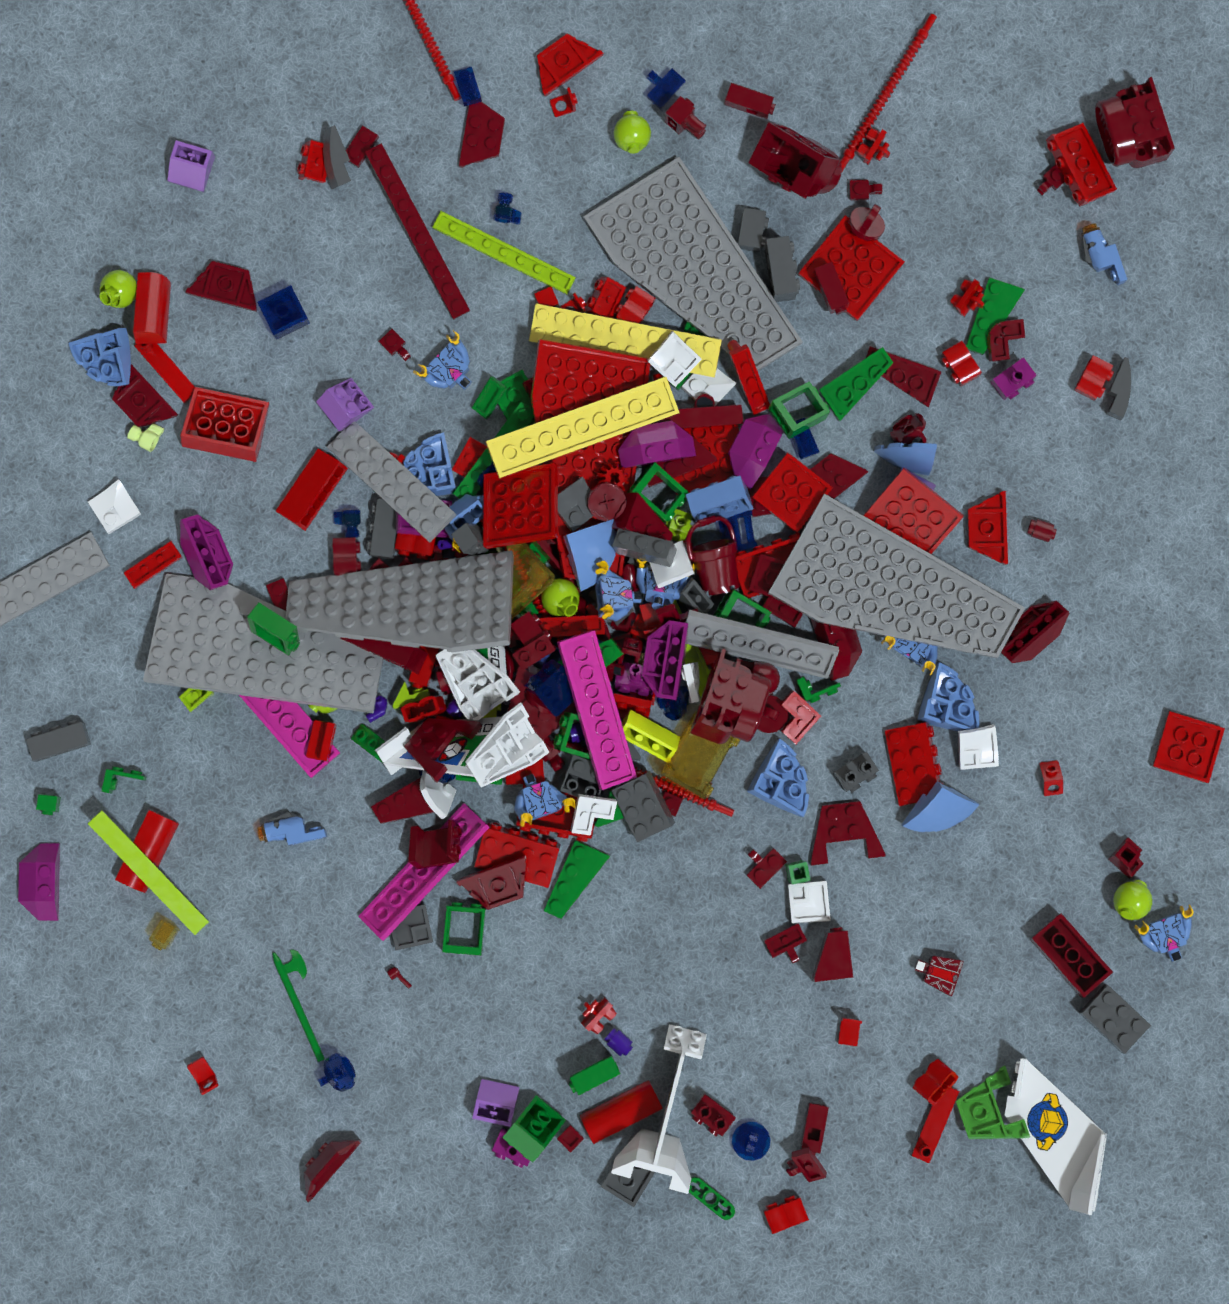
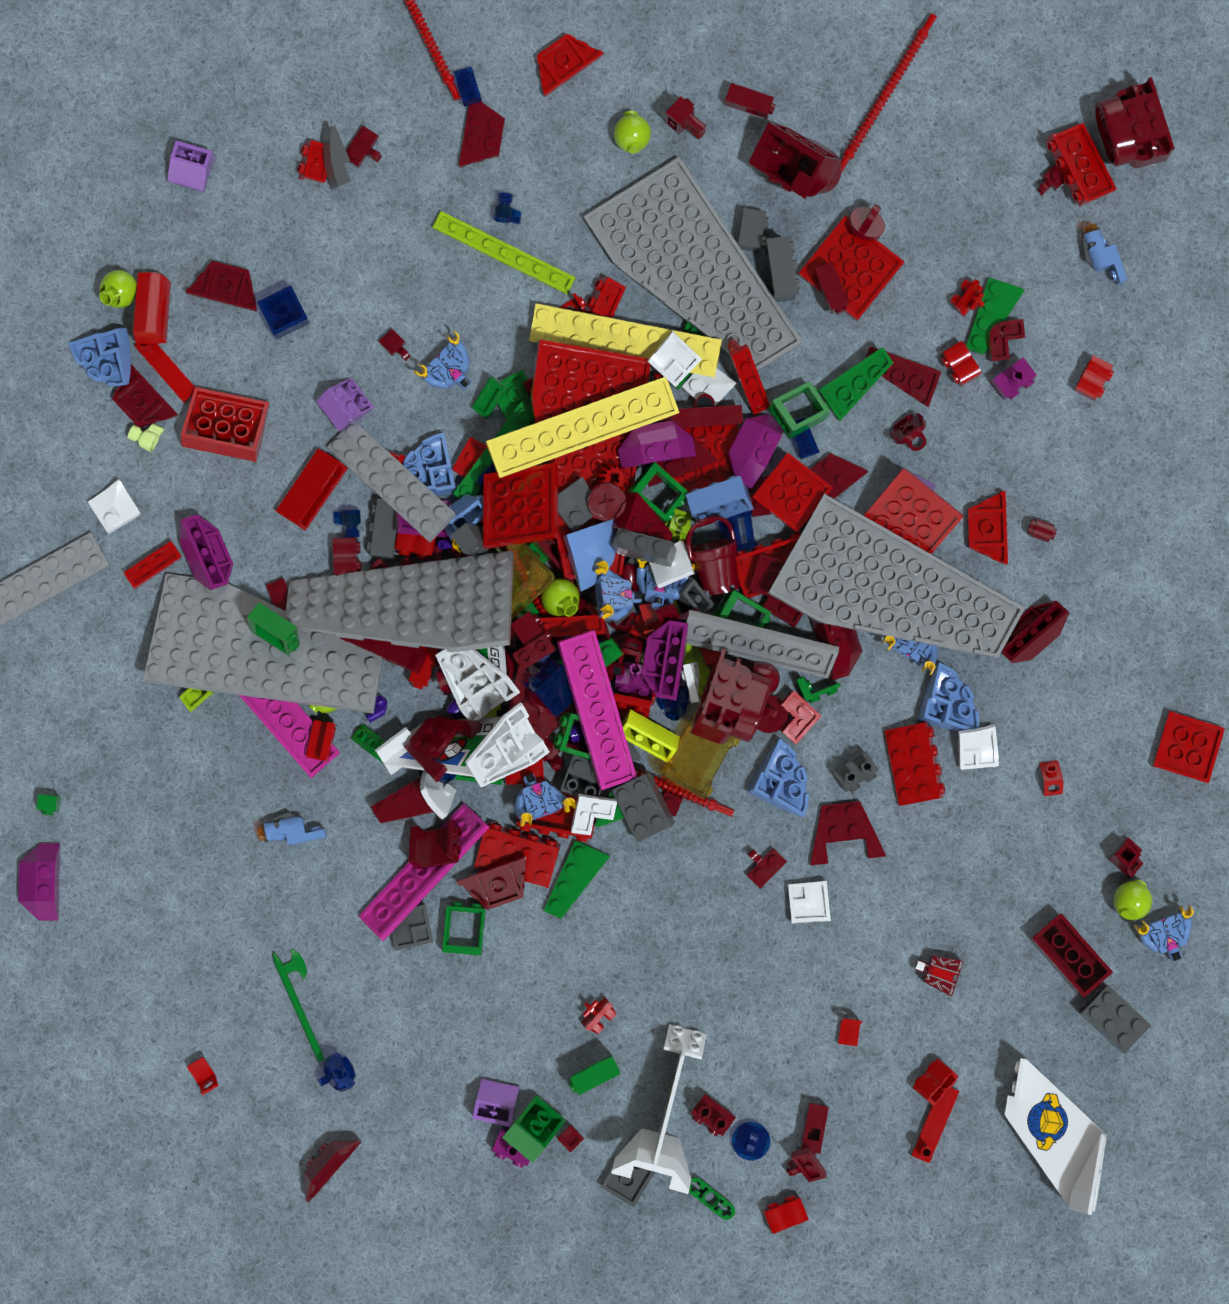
dark grey brick [26,720,91,762] -> none
lime tile [87,810,209,935] -> none
green bracket [101,766,147,794] -> none
red brick [115,810,179,893] -> none
clear yellow brick [149,919,180,951] -> none
dark red plate [365,143,470,320] -> none
dark red hand [387,967,412,989] -> none
lime slope [393,682,431,710] -> none
red brick [401,696,447,722] -> none
red tile [534,287,559,307] -> none
red bracket [550,87,578,117] -> none
red brick [580,1080,663,1144] -> none
dark purple brick [604,1028,633,1056] -> none
red brick [615,286,656,323] -> none
clear blue plate [647,68,686,110] -> none
dark red plate [764,923,807,964] -> none
green plate [785,860,811,885] -> none
dark red slope [812,927,854,982] -> none
dark red plate [850,180,882,200] -> none
red hips [857,128,890,165] -> none
medium blue brick [874,443,937,476] -> none
medium blue brick [901,781,979,832] -> none
bright green wing [956,1066,1030,1139] -> none
dark grey slope [1107,357,1131,421] -> none

